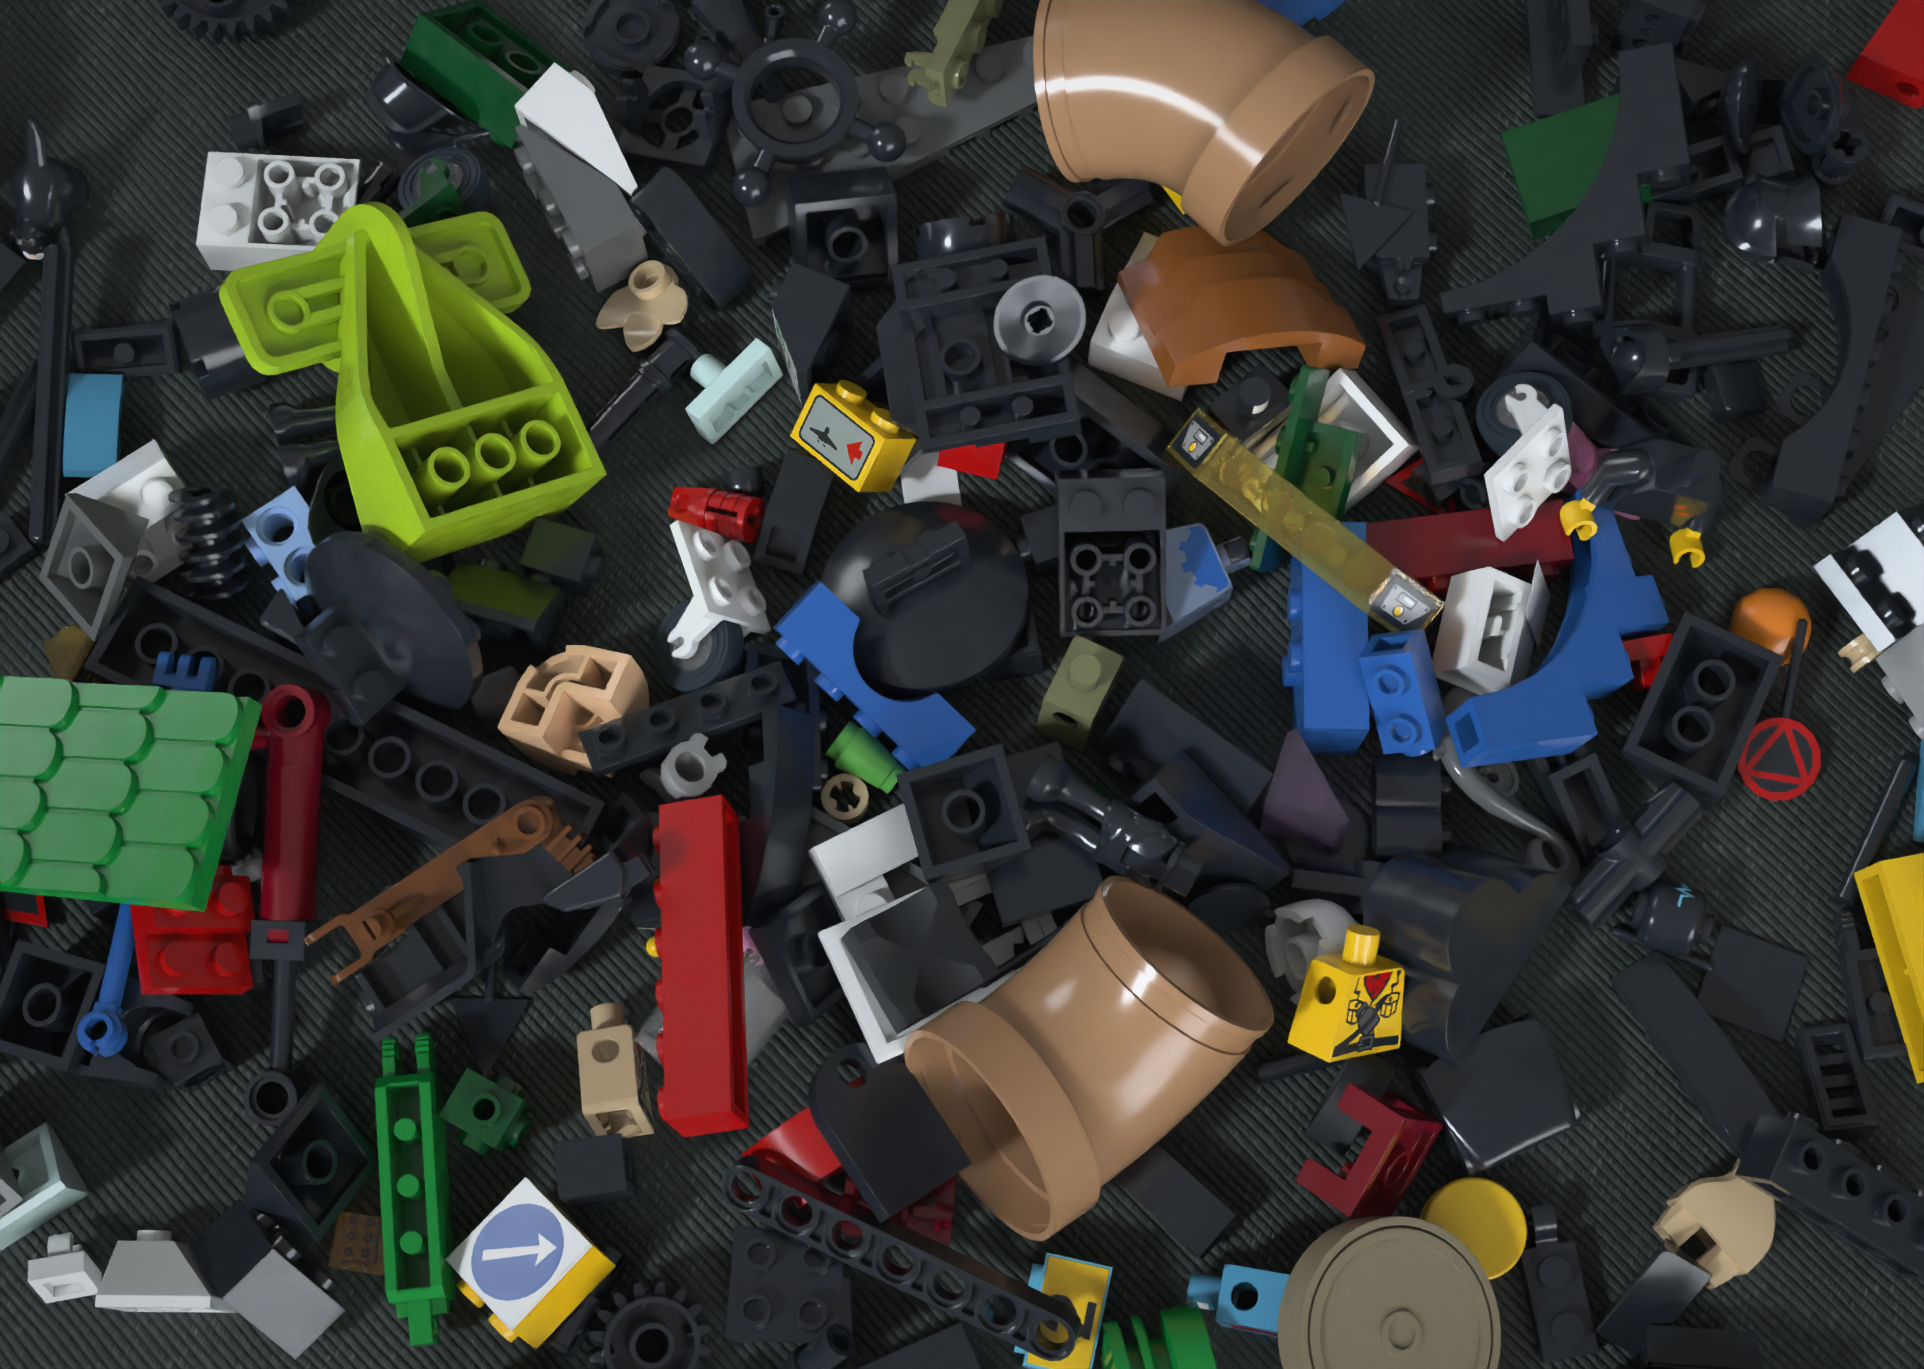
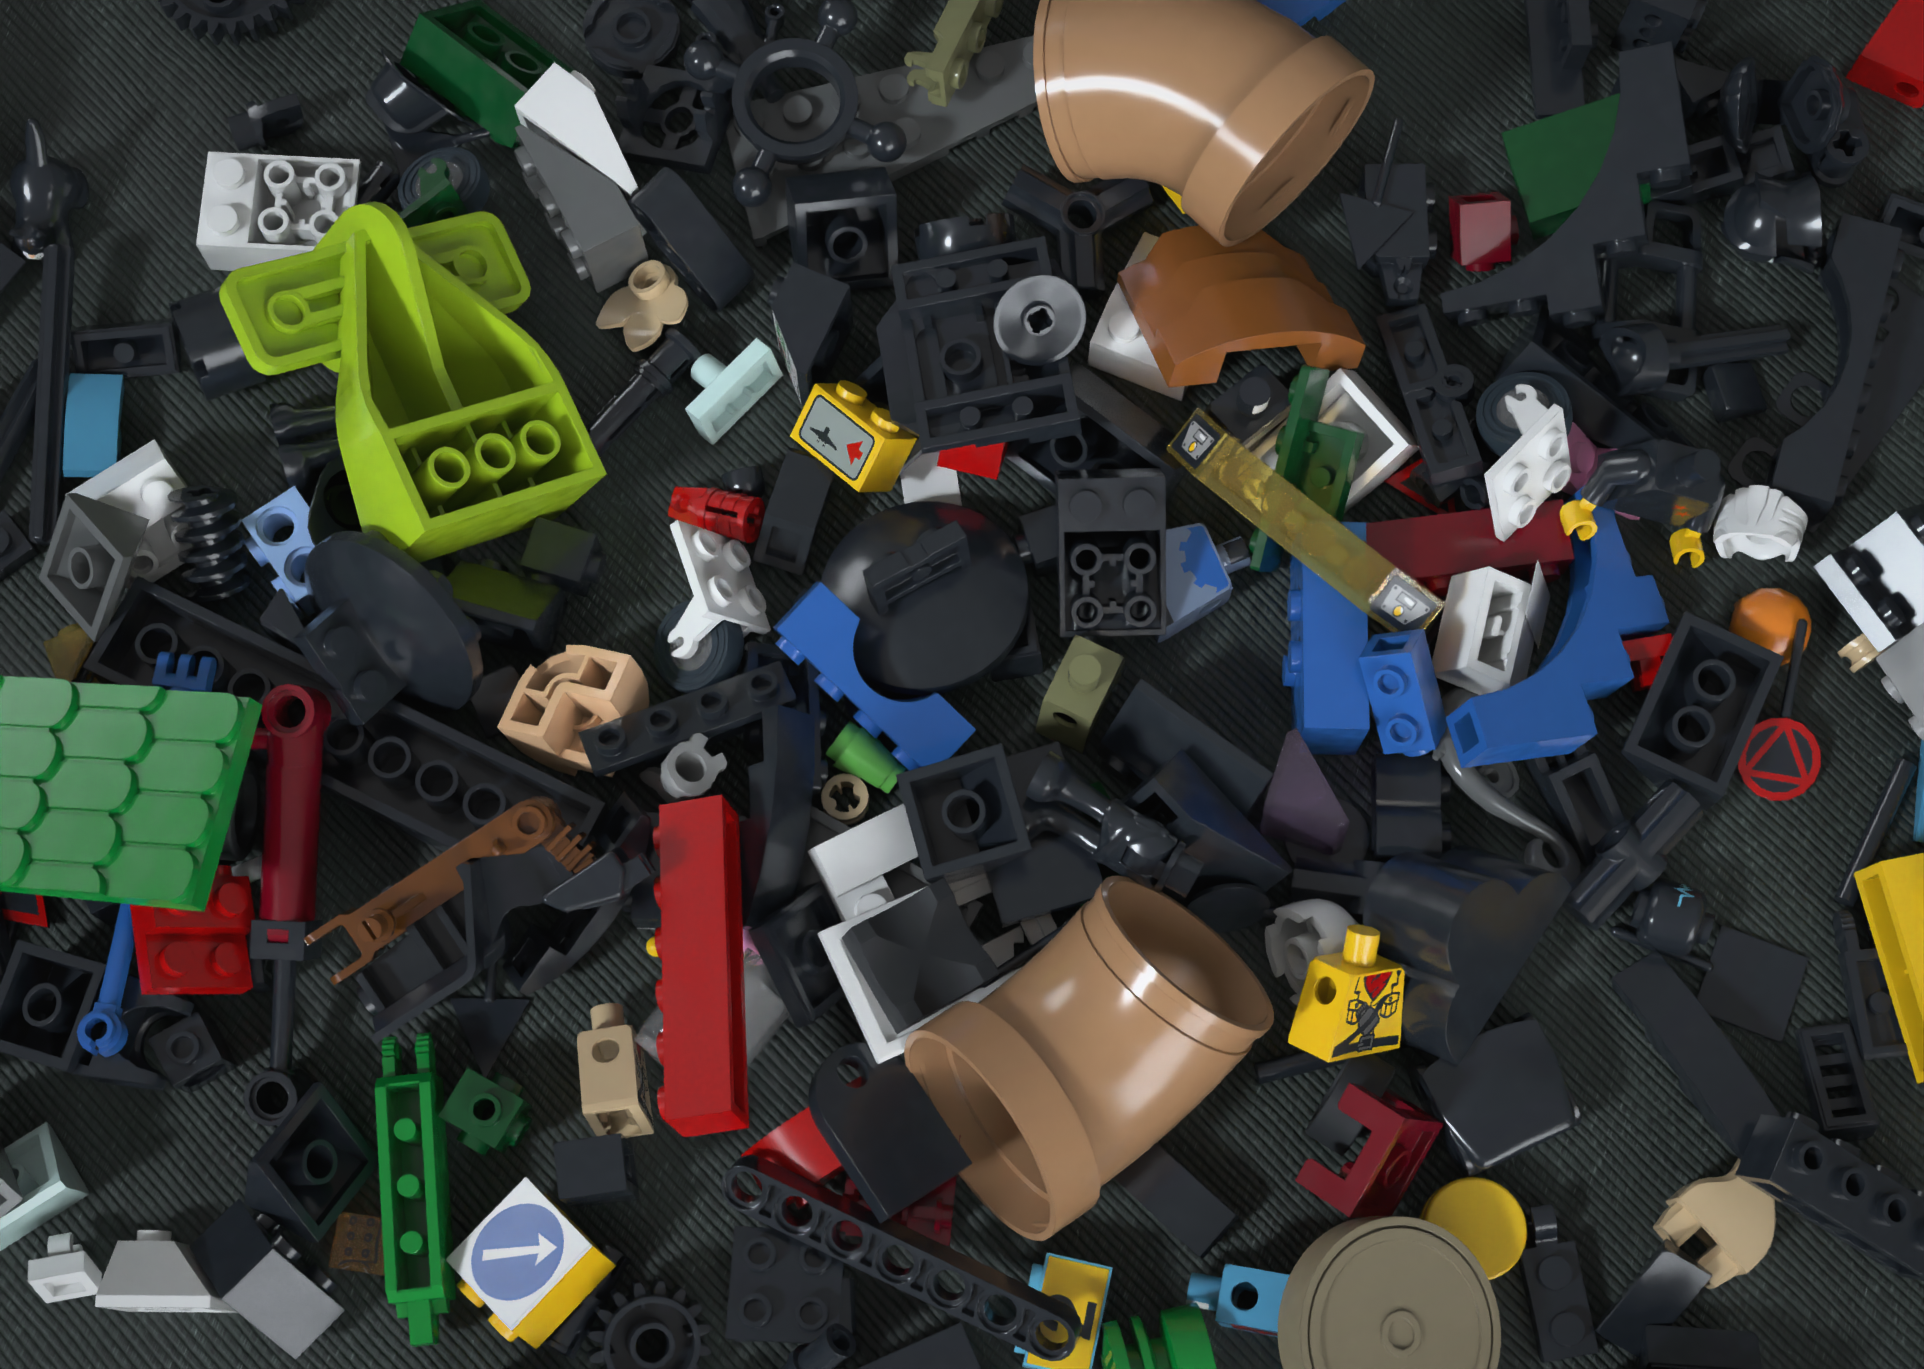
none -> dark red brick [1449,192,1519,272]
none -> white hair [1713,485,1808,562]

